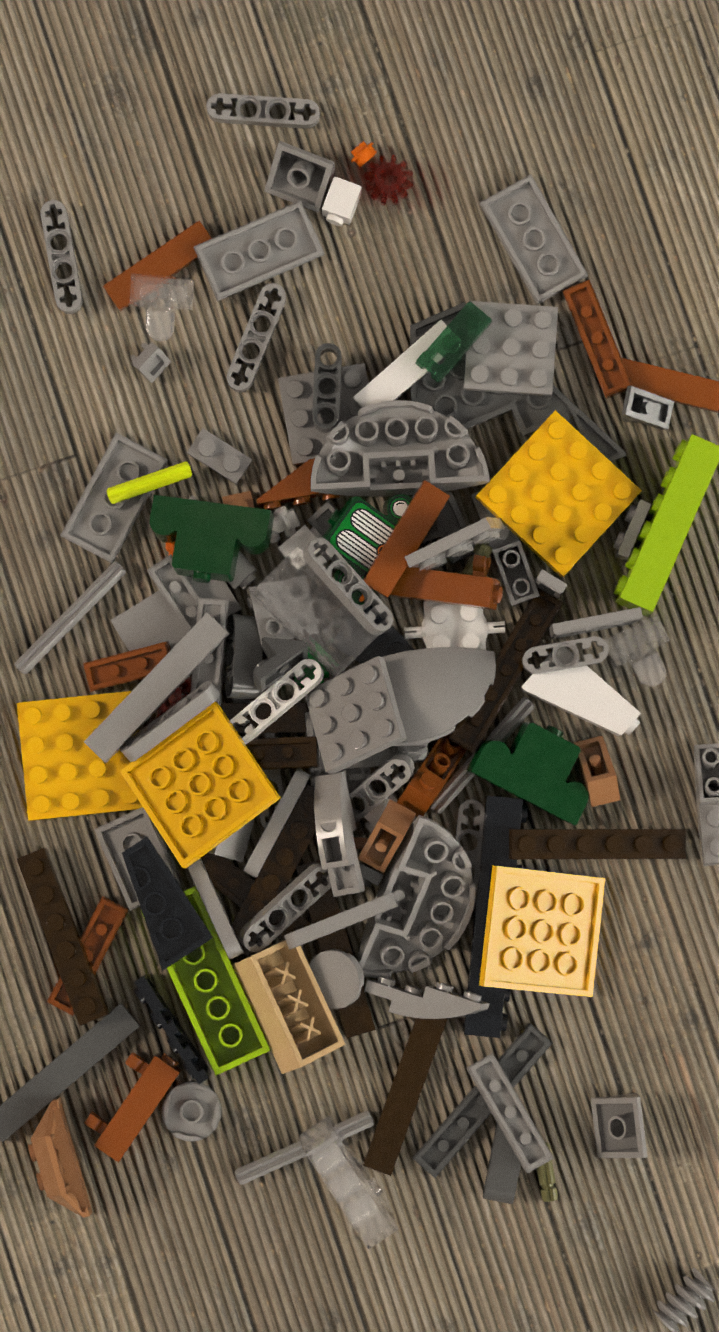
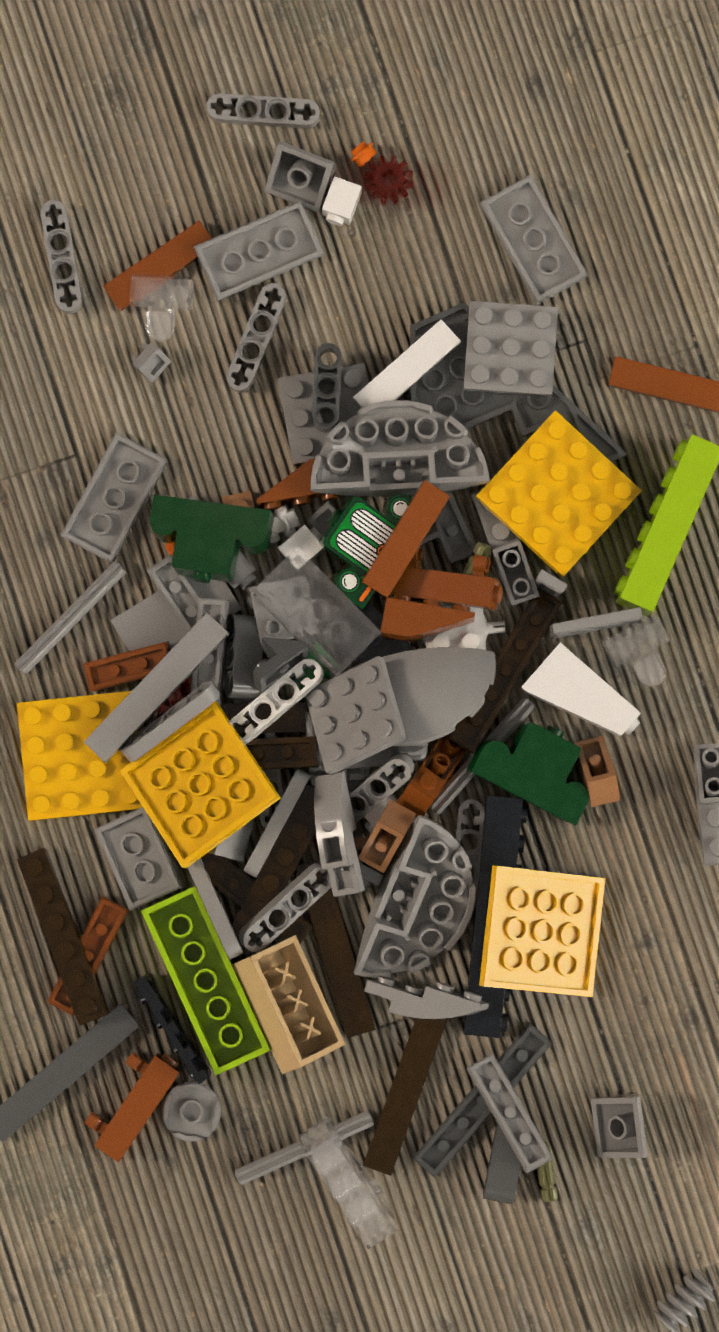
medium nougat wedge [28,1097,93,1218] -> none
neon yellow axle [107,461,192,504] -> none
black wing [122,836,213,971] -> none
light grey plate [187,428,253,485] -> none
light grey beam [284,892,398,950] -> none
light grey beam [303,537,394,635] -> none
light grey tile [309,948,364,1009] -> none
light grey plate [405,517,506,571] -> none
clear green plate [415,301,493,383] -> none
dark brown plate [509,829,686,860] -> none
light grey beam [522,636,609,674] -> none
dark orange tile [562,280,633,399] -> none
light grey plate [613,499,651,561] -> none
slope [621,386,674,430] -> none
none -> dark orange slope [380,595,475,642]

